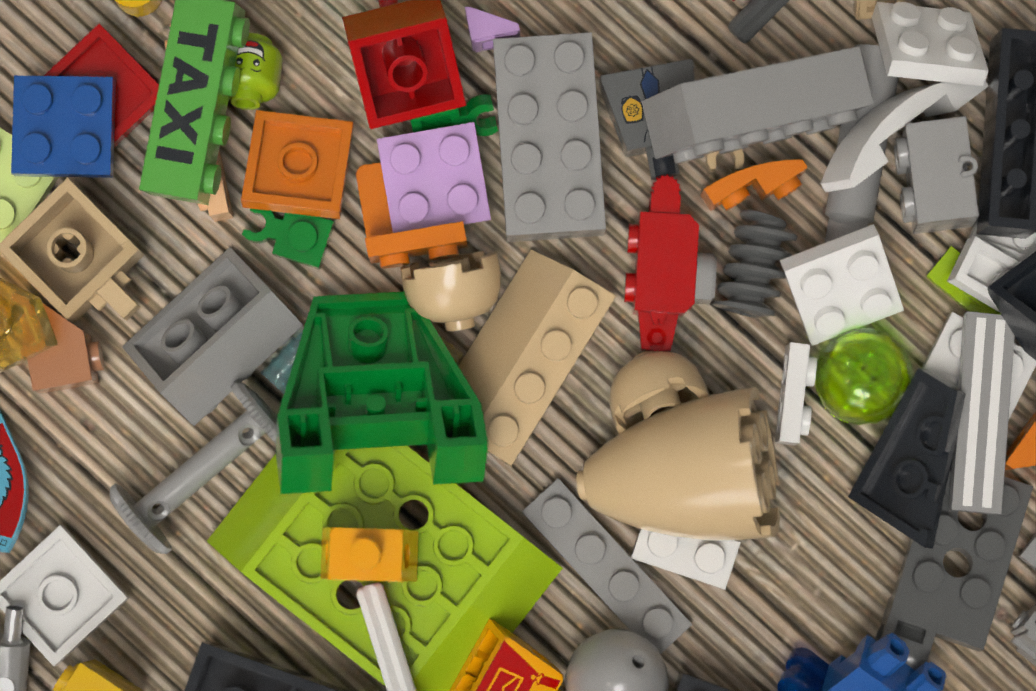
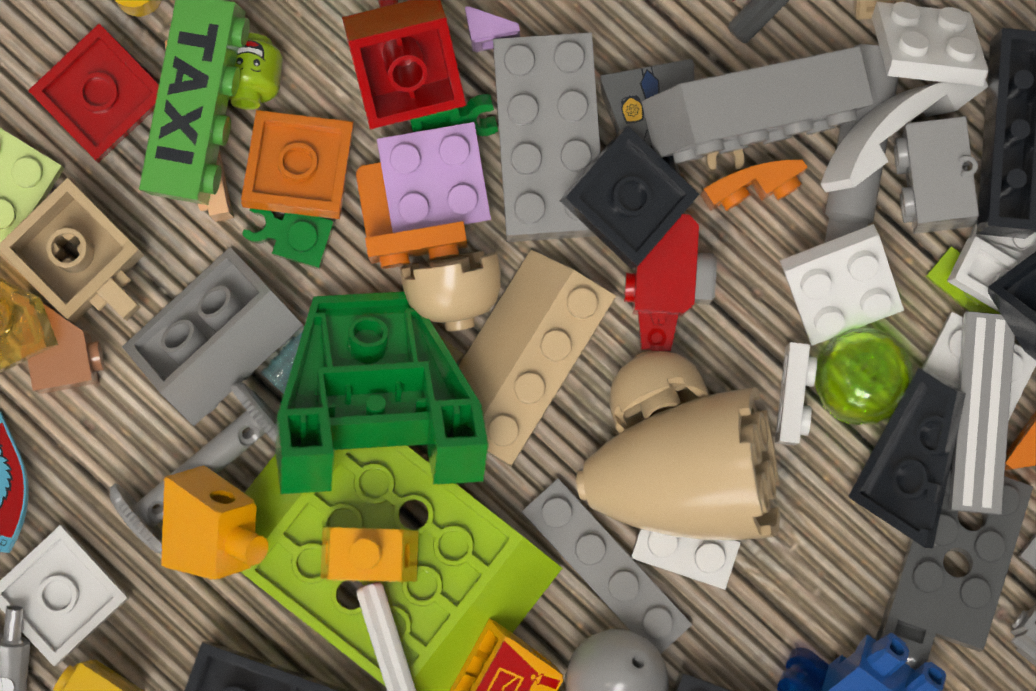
blue plate [11,75,116,178] -> none
dark grey piece [713,209,798,318] -> none
none -> light orange torso [161,466,268,579]
none -> black plate [559,126,700,269]

